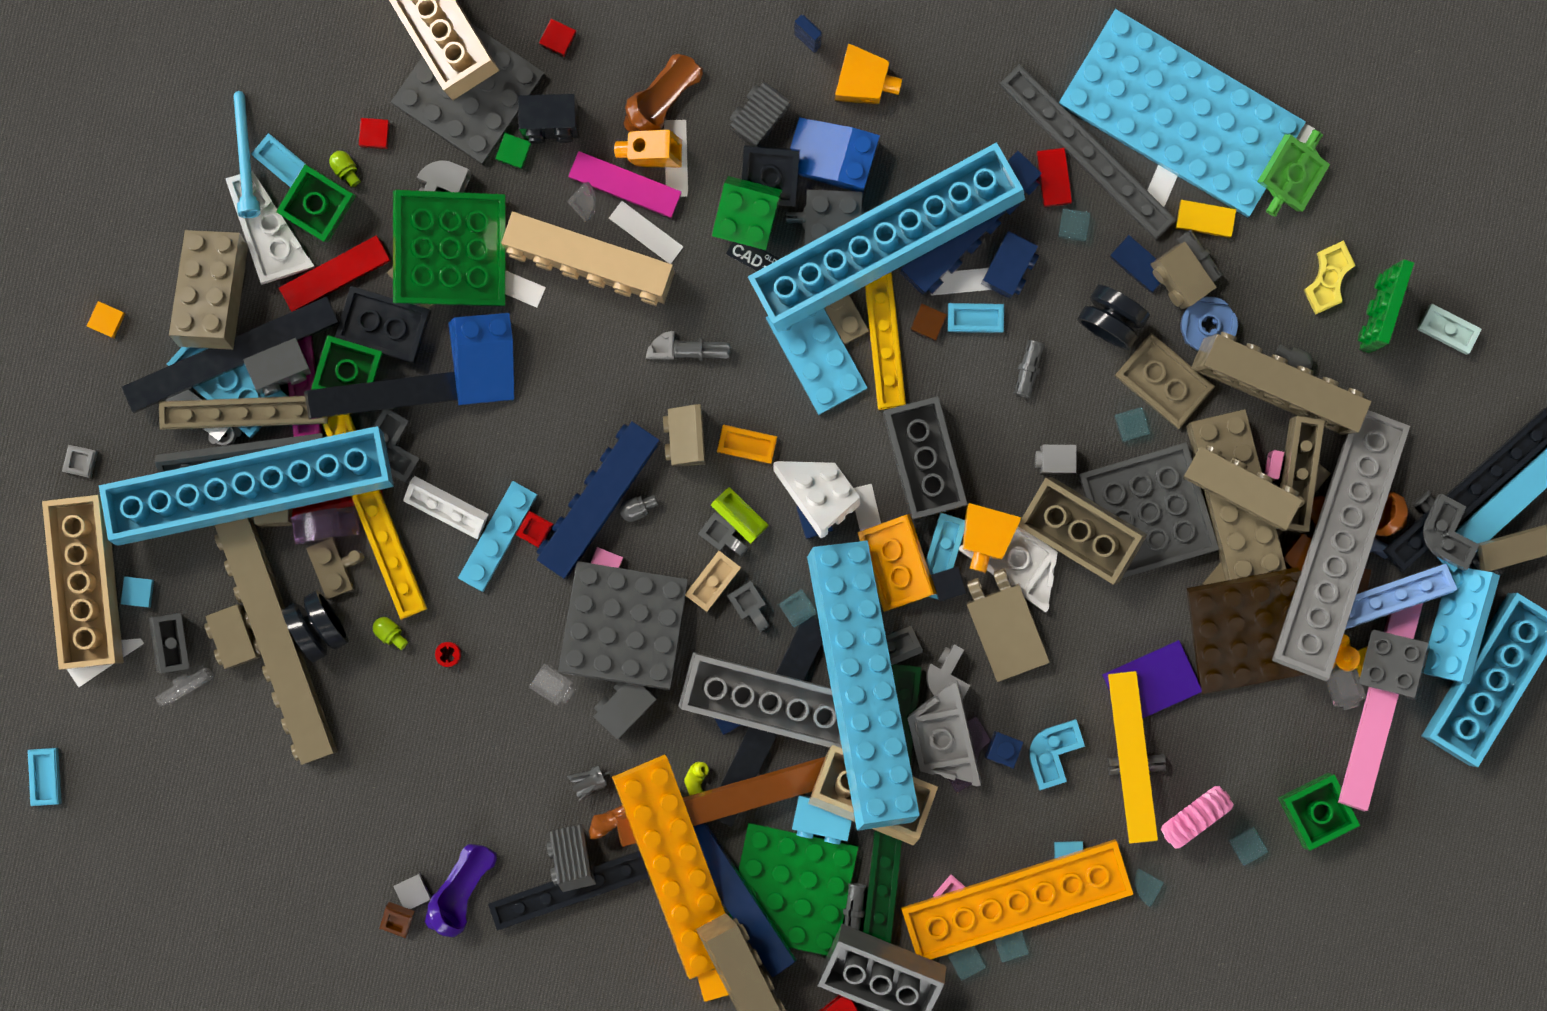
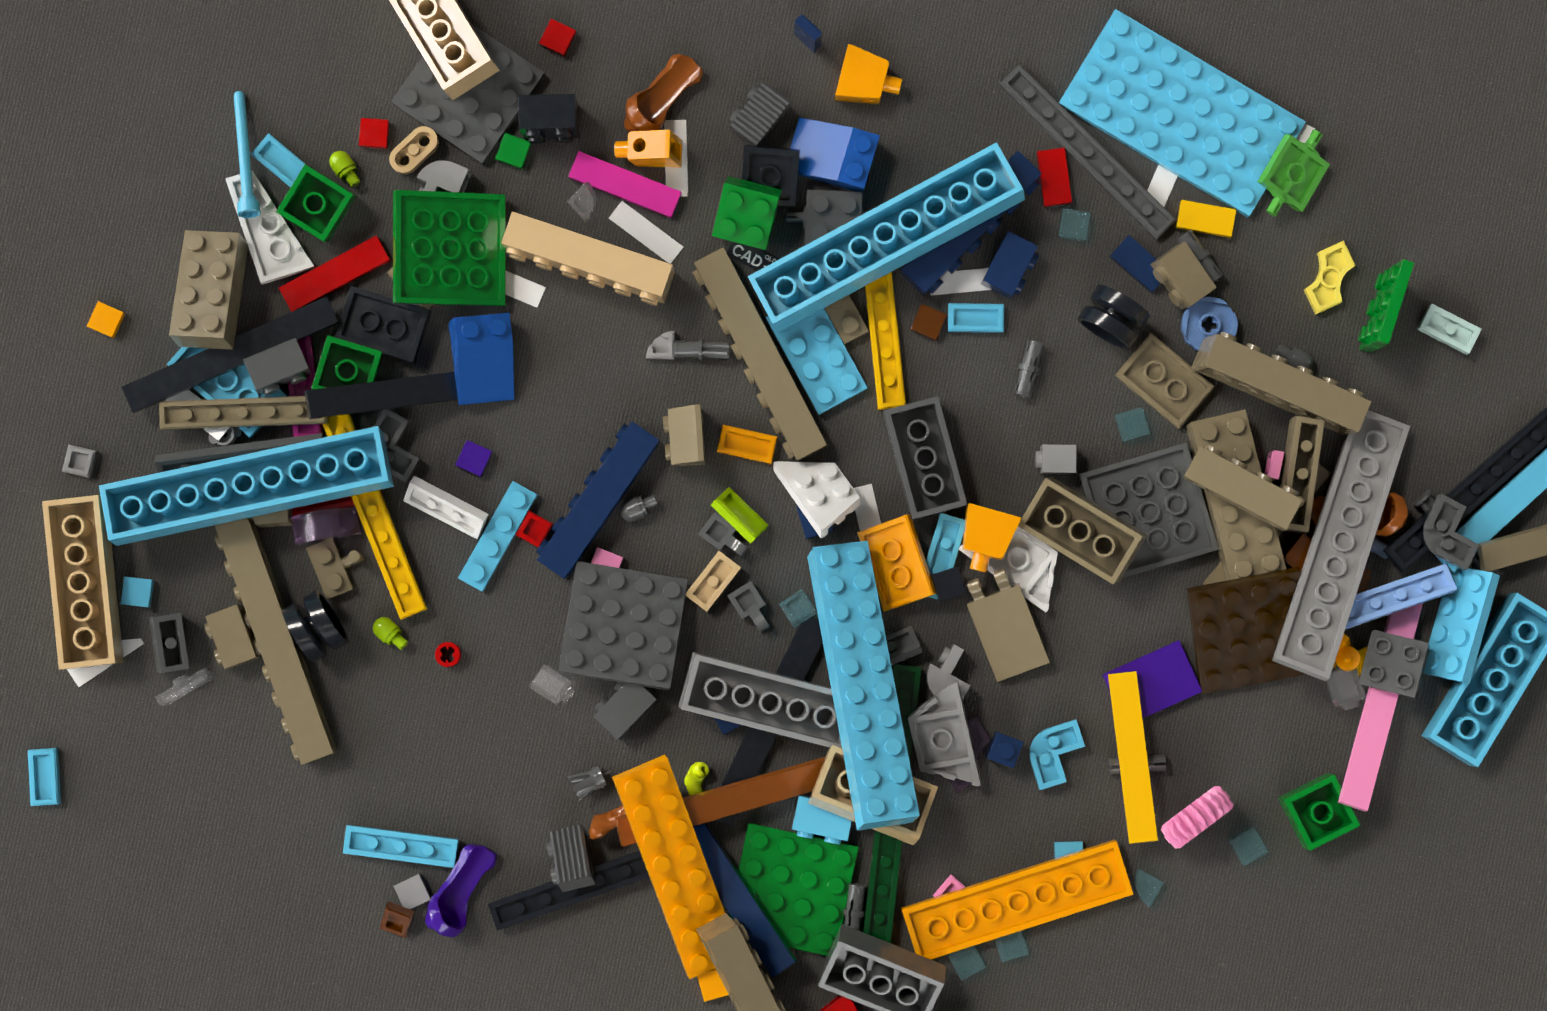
none -> medium azure plate [343,825,459,868]
none -> tan plate [389,126,439,175]
none -> dark purple tile [455,440,493,477]
none -> dark tan brick [692,247,827,462]

